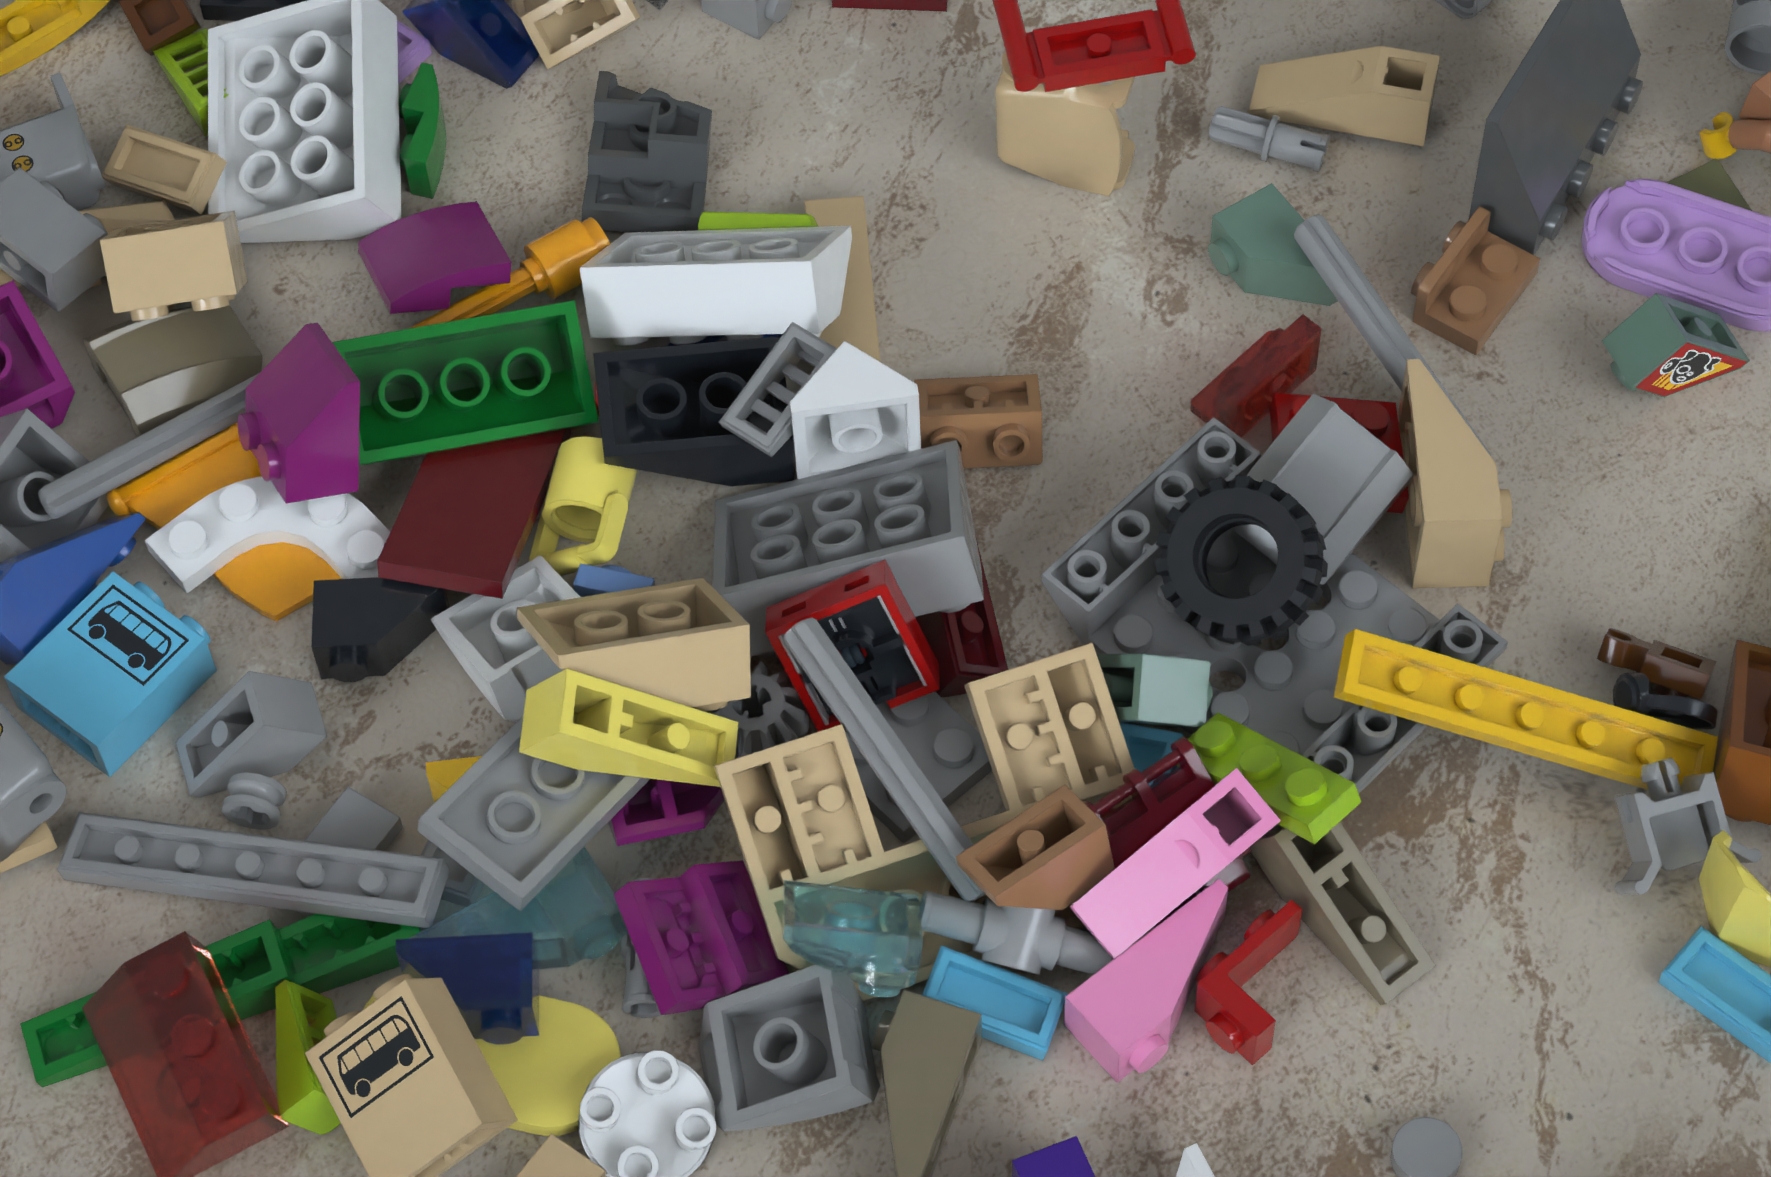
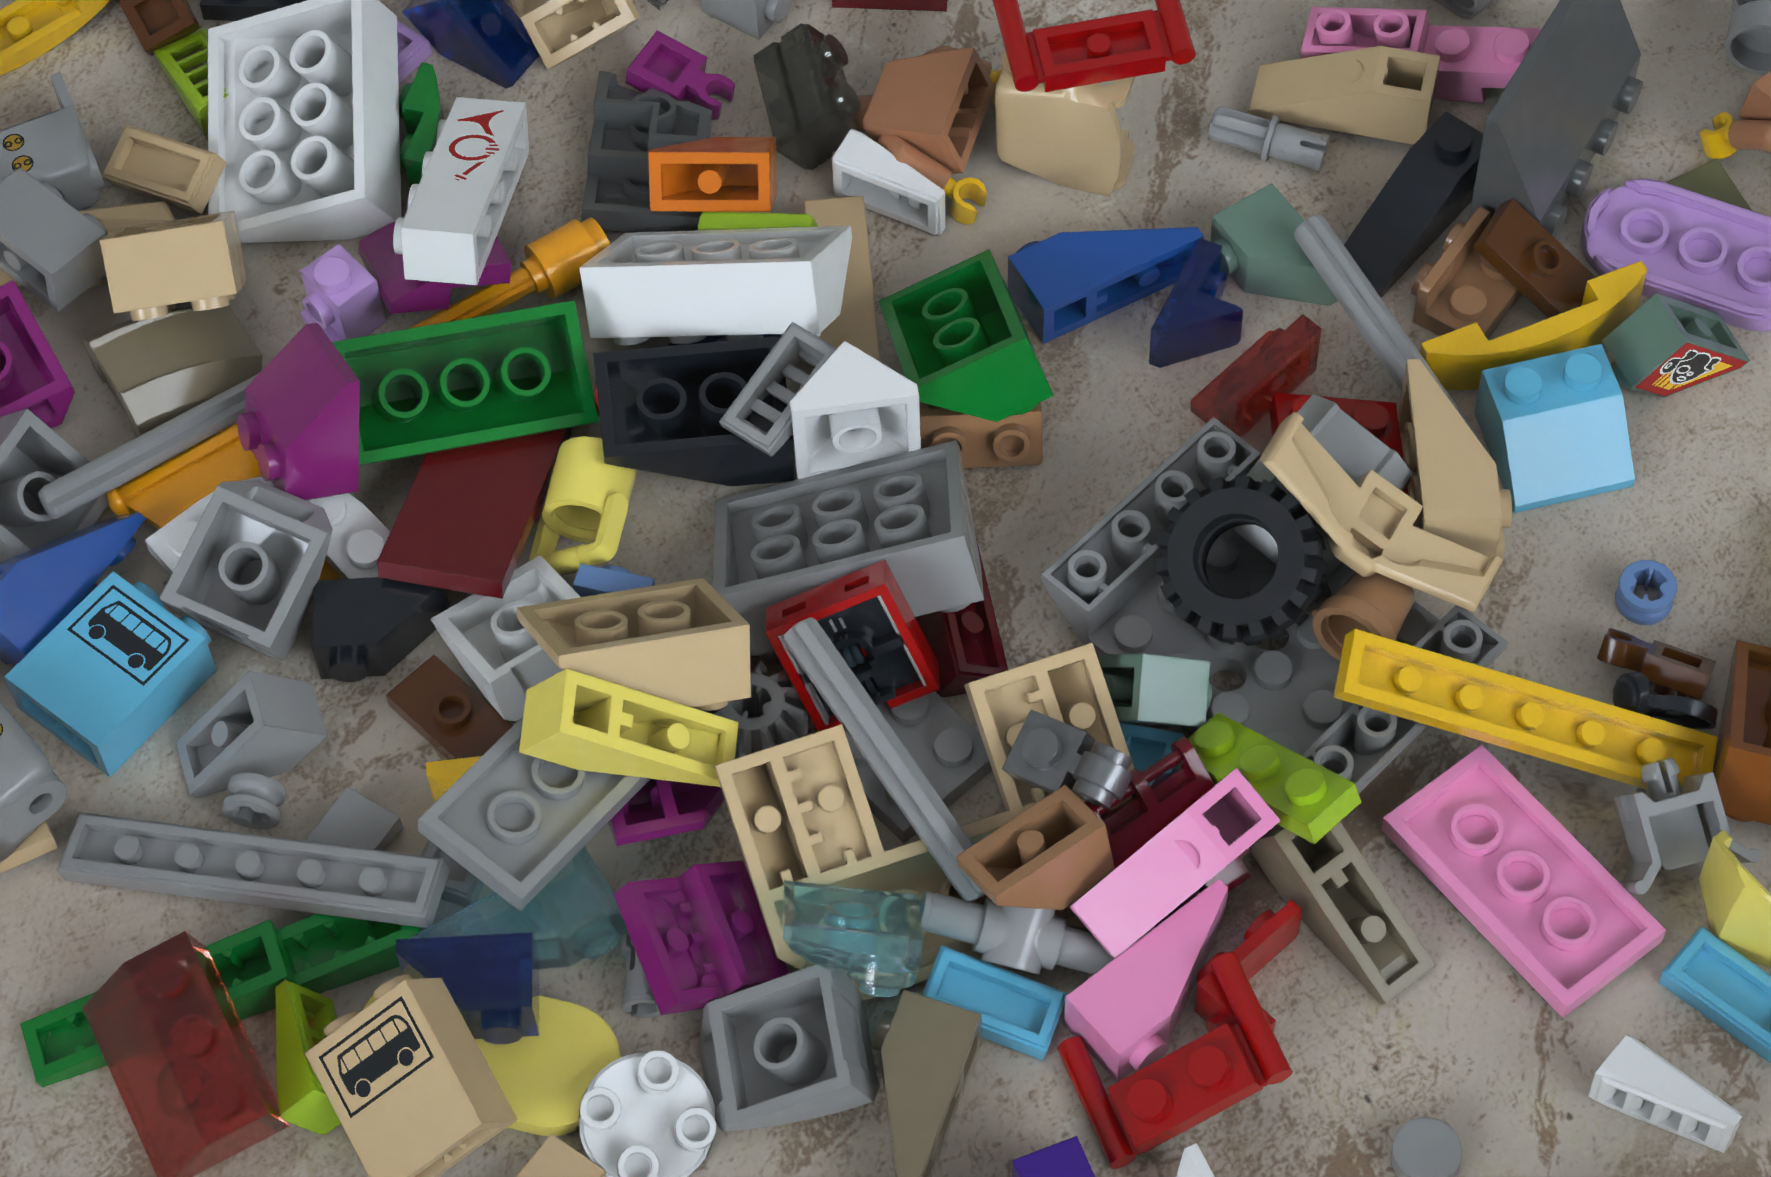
none -> light grey slope [159,480,333,661]
none -> lavender brick [300,243,386,342]
none -> reddish brown plate [386,655,513,760]
none -> white brick [393,97,529,285]
none -> magenta plate [625,30,735,120]
none -> orange slope [648,137,777,212]
none -> clear smoke brick [753,23,861,170]
none -> white slope [832,129,945,236]
none -> nougat torso [845,46,1002,225]
none -> green slope [878,249,1054,422]
none -> flat silver plate [1002,709,1133,809]
none -> blue slope [1008,227,1204,344]
none -> red plate [1057,952,1293,1169]
none -> clear blue slope [1149,238,1243,368]
none -> tan plate [1259,412,1503,612]
none -> bright pink slope [1301,7,1542,103]
none -> medium nougat piece [1311,572,1415,661]
none -> black slope [1344,111,1483,298]
none -> bright pink plate [1381,745,1666,1019]
none -> yellow slope [1420,260,1648,390]
none -> reddish brown plate [1473,198,1596,318]
none -> medium azure slope [1474,344,1635,513]
none -> white slope [1588,1034,1743,1153]
none -> medium blue bush [1615,560,1677,625]

